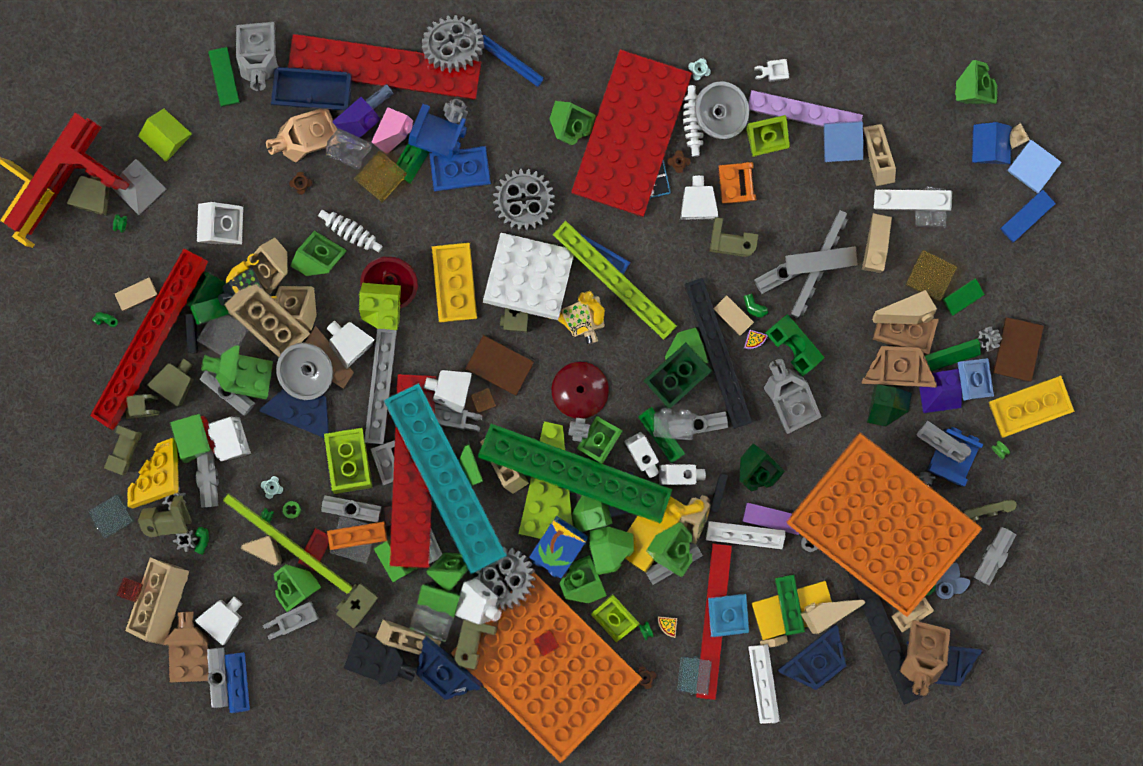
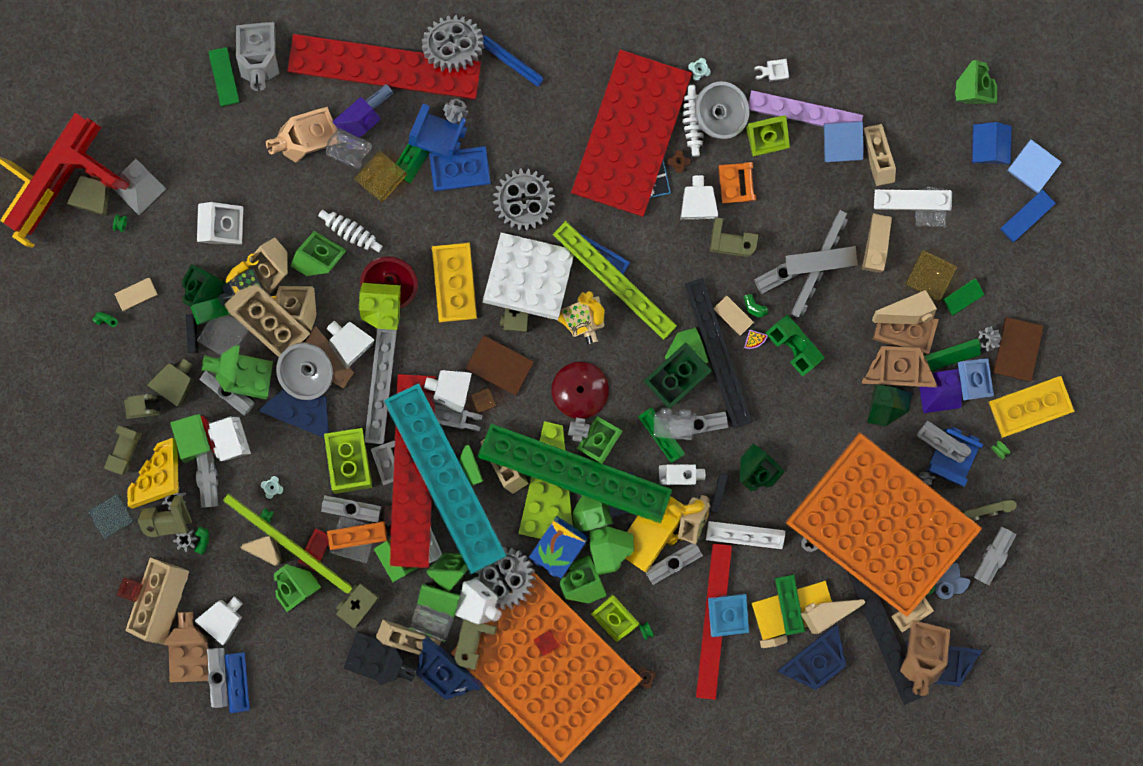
red plate [90,249,209,430] -> none
lime slope [138,109,192,162] -> none
light grey hinge [263,601,319,640] -> none
dark blue container [271,67,352,111] -> none
bright green bush [283,501,301,519] -> none
reddish brown plate [289,172,312,195] -> none
bright pink slope [372,108,413,154] -> none
bright green slope [550,101,596,145] -> none
white torso [624,432,659,478] -> none
bright green slope [646,522,692,577] -> none
tile [658,616,677,638] -> none
clear light blue piece [677,657,712,695] -> none
medium lavender tile [743,503,799,535] -> none
white plate [749,644,780,723] -> none
light grey plate [764,359,821,434] -> none
tan tile [1010,123,1029,149] -> none

